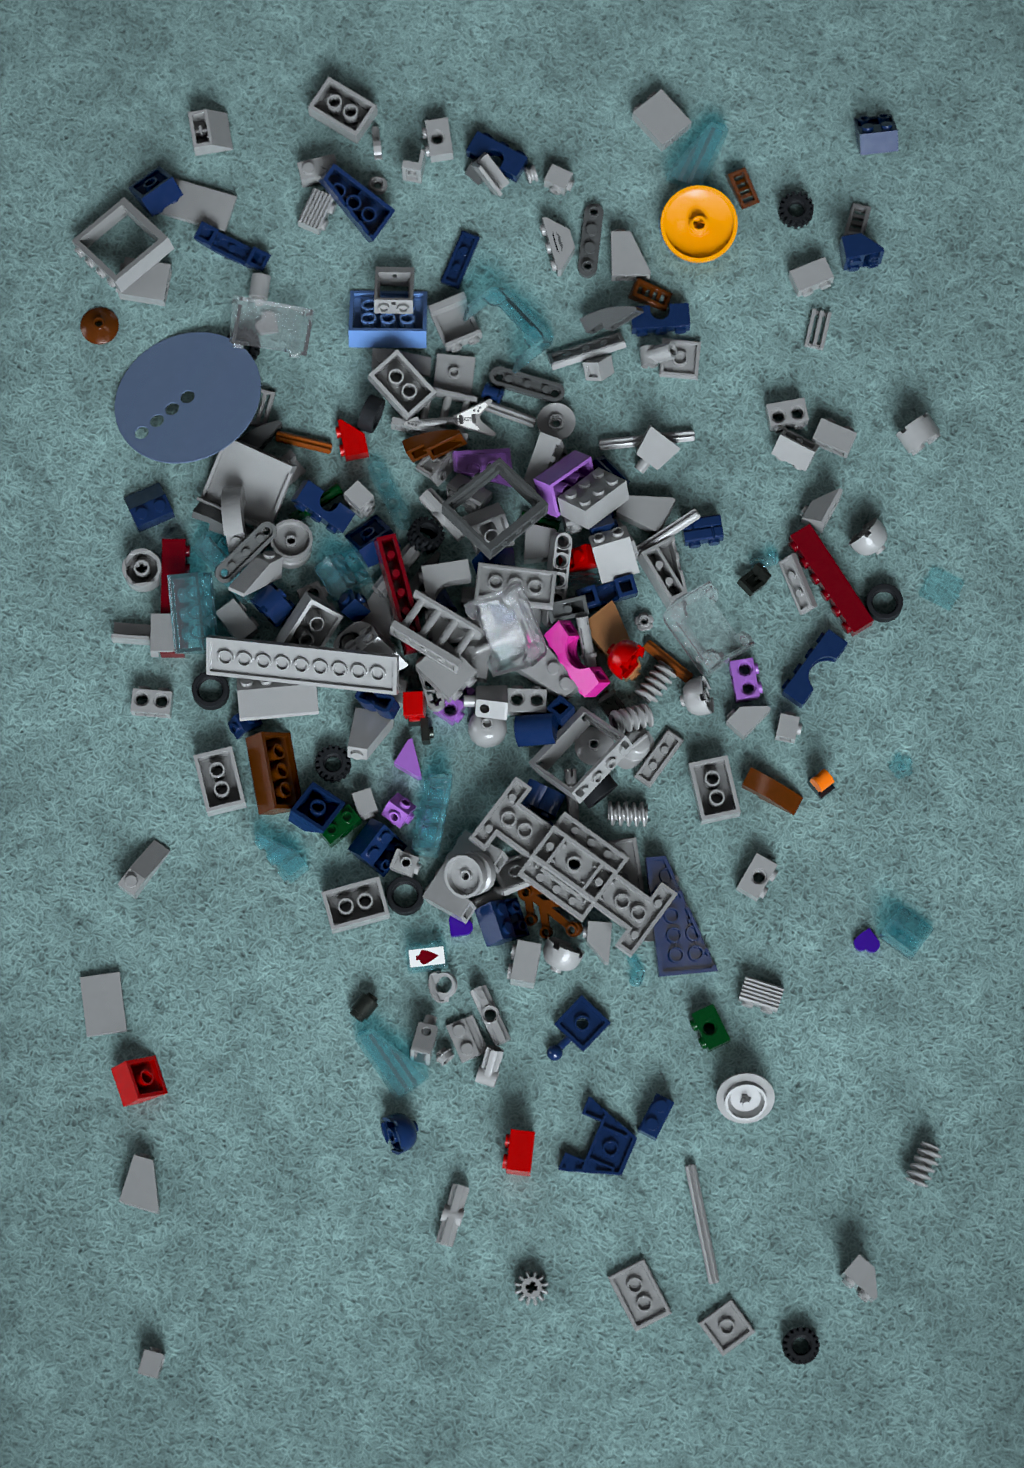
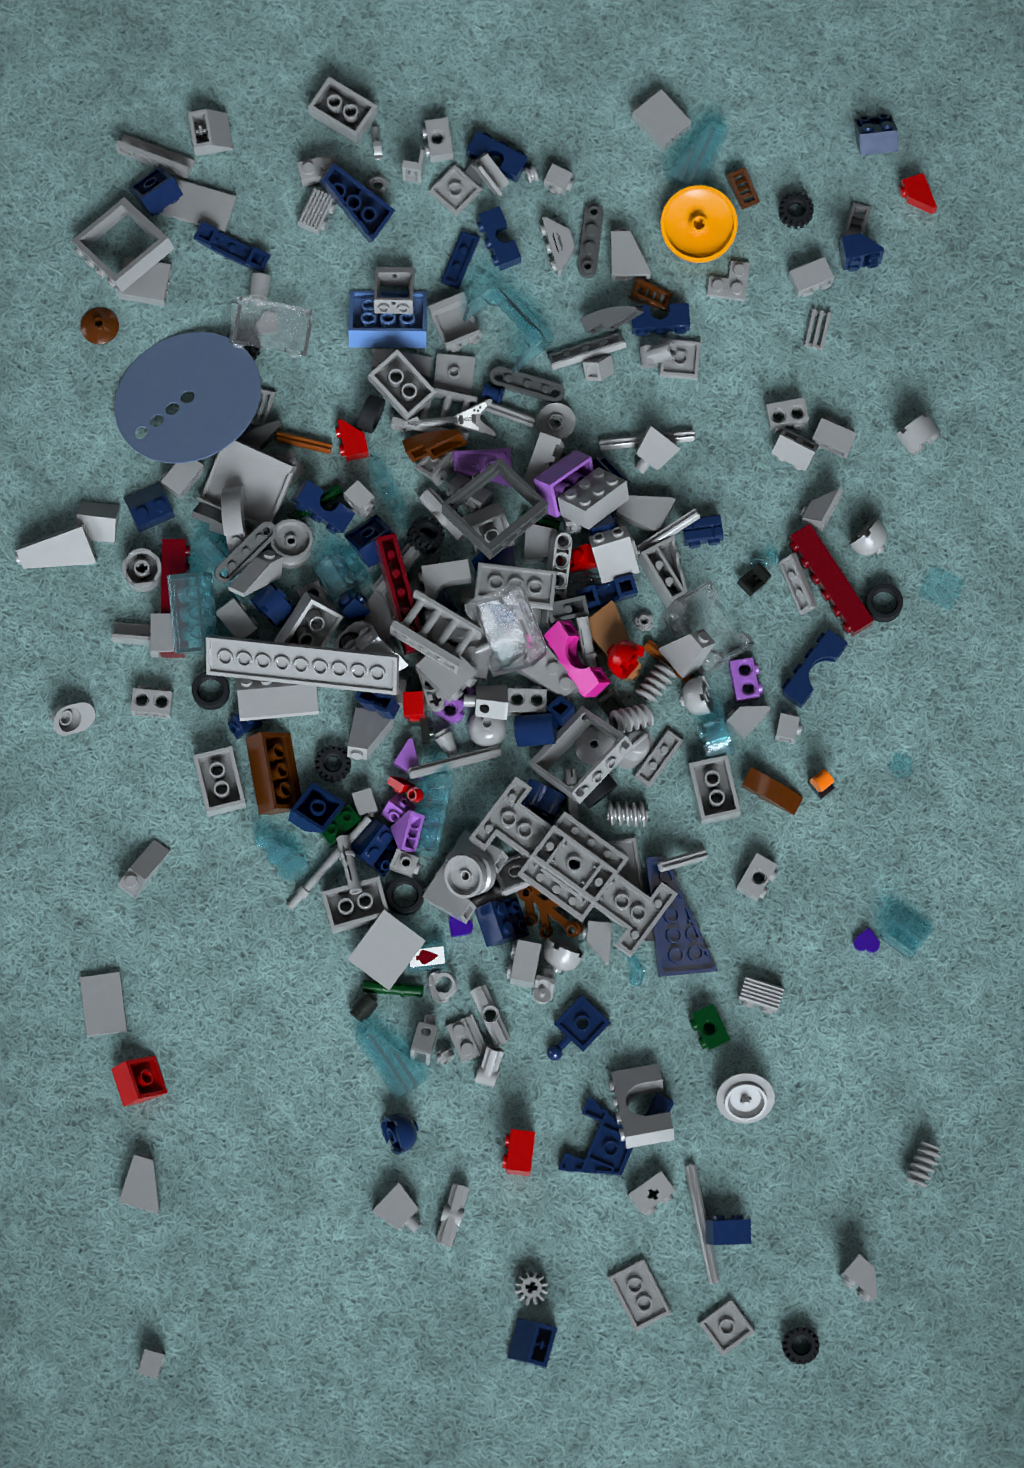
none -> slope [14,523,98,569]
none -> light grey piece [50,702,95,736]
none -> light grey slope [76,501,121,543]
none -> light grey fence [115,134,195,179]
none -> light grey brick [161,461,205,500]
none -> light grey bar [287,816,372,910]
none -> light grey pin [336,835,362,895]
none -> light grey piece [348,909,426,990]
none -> dark green pin [363,980,424,998]
none -> light grey torso [372,1183,422,1233]
none -> red plate [387,776,423,803]
none -> medium lavender slope [390,810,425,854]
none -> light grey axle [408,745,502,779]
none -> light grey tile [428,164,483,217]
none -> light grey cone [434,728,459,758]
none -> dark blue arch [476,206,521,271]
none -> dark blue slope [507,1318,557,1369]
none -> light grey hips [532,968,556,1004]
none -> light grey arch [609,1063,675,1149]
none -> light grey brick [628,1171,675,1216]
none -> light grey axle [657,849,708,872]
none -> light grey slope [659,629,715,678]
none -> clear light blue brick [697,716,735,759]
none -> dark blue brick [705,1214,751,1245]
none -> light grey plate [707,261,750,302]
none -> red slope [899,172,937,214]

